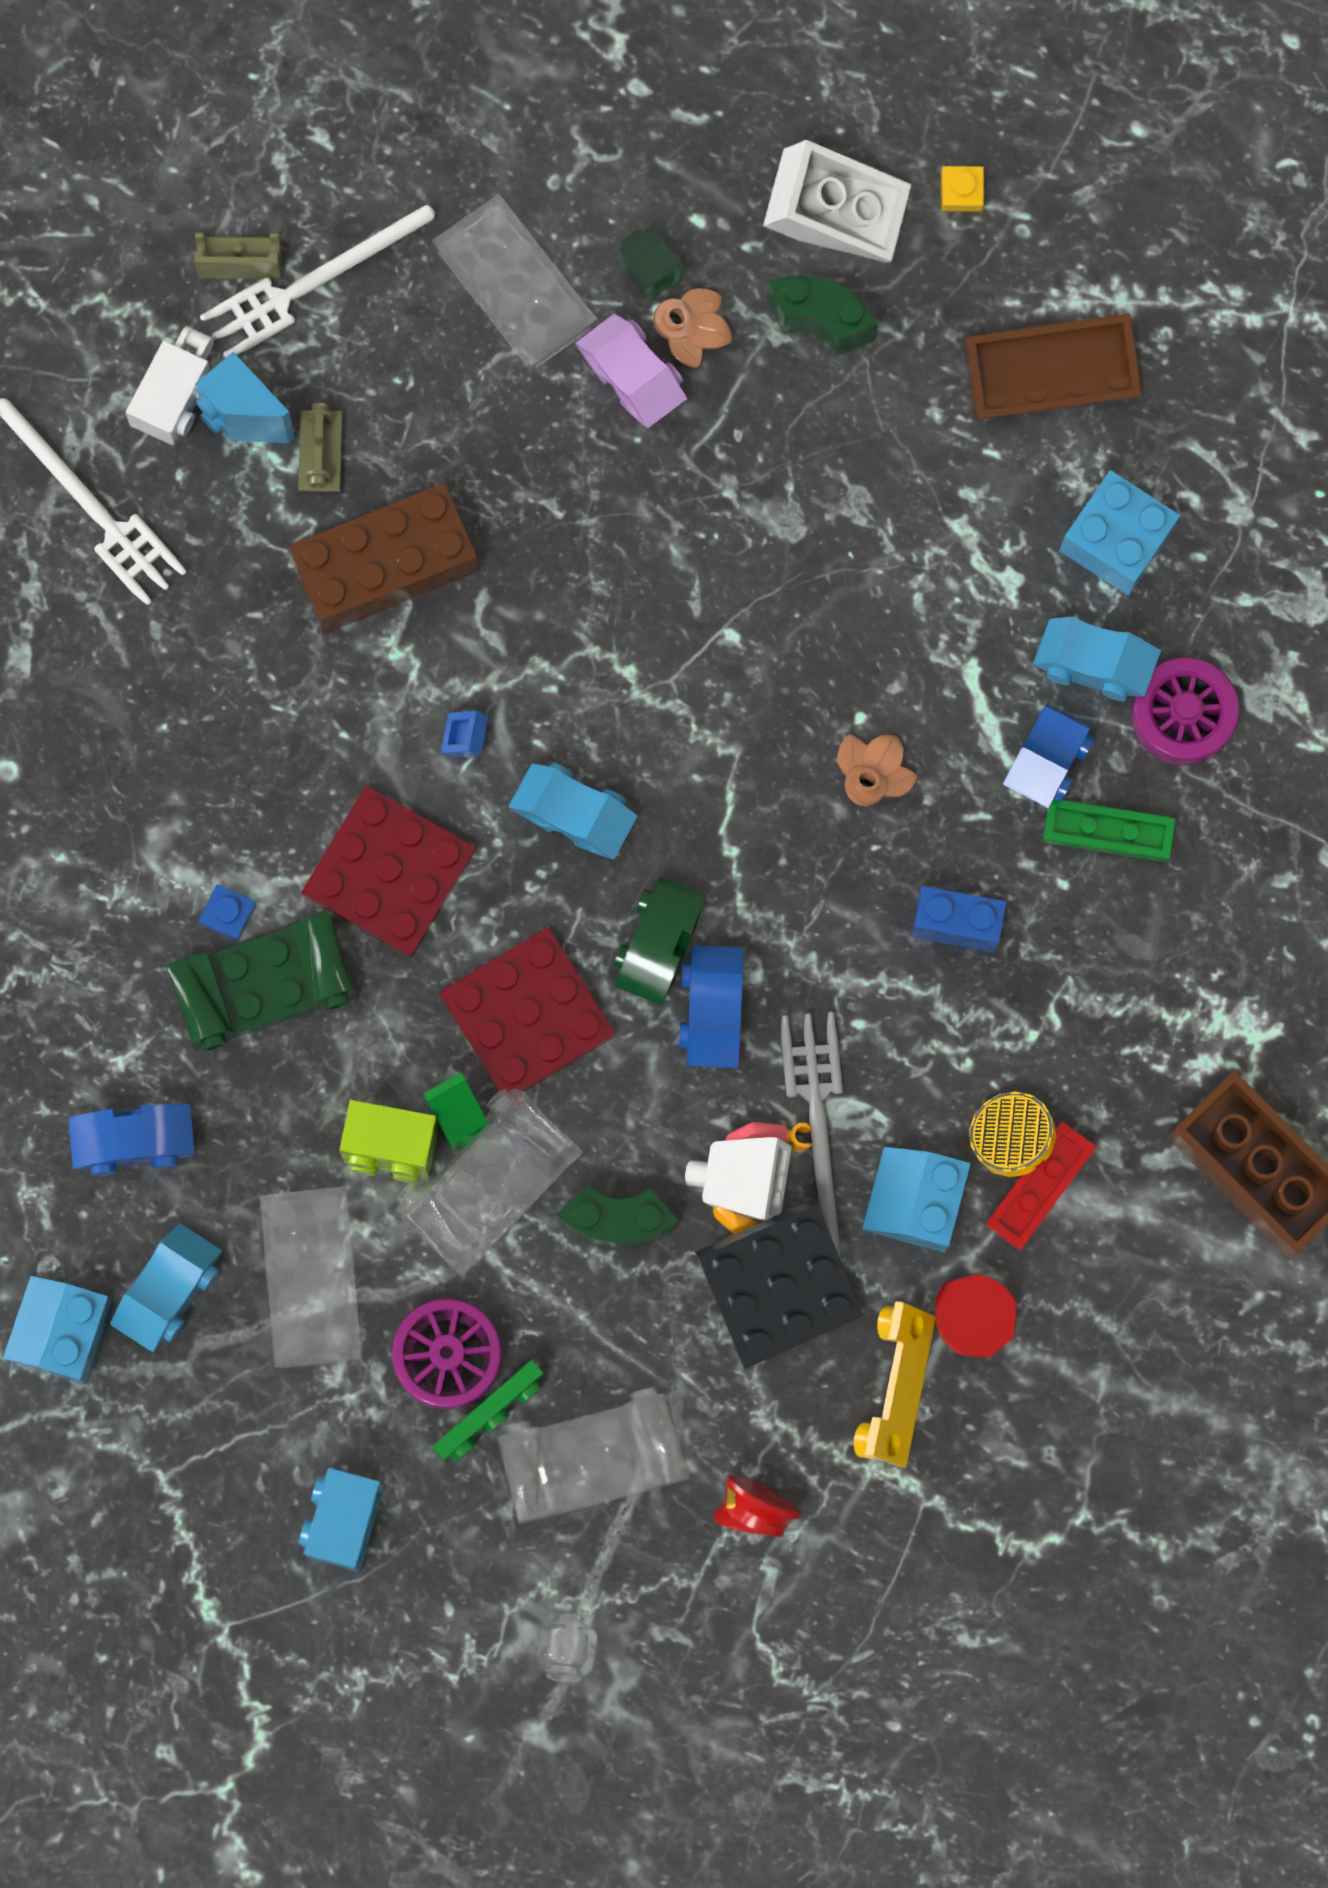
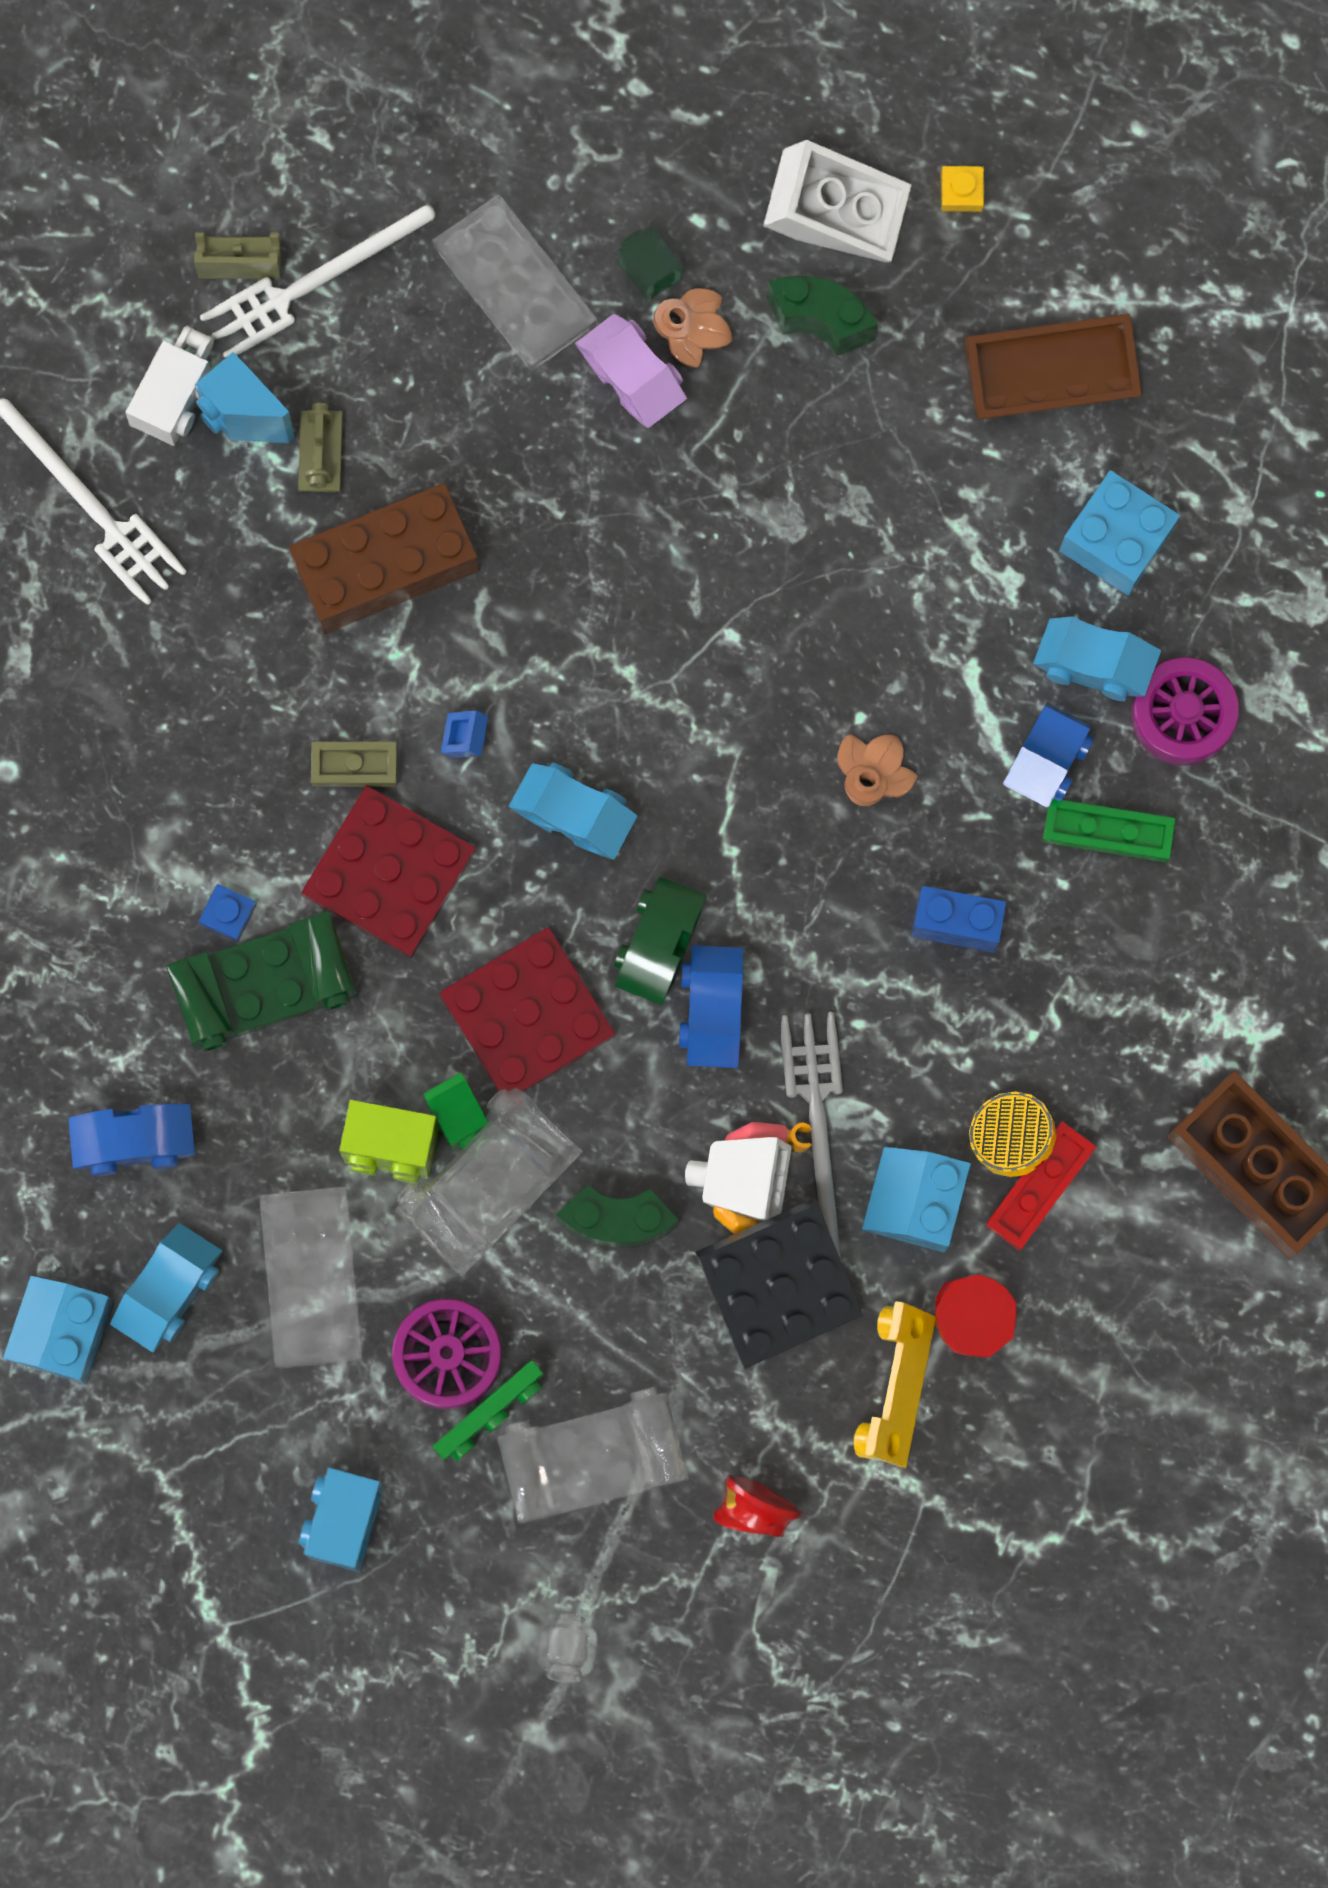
none -> olive plate [311,742,397,787]

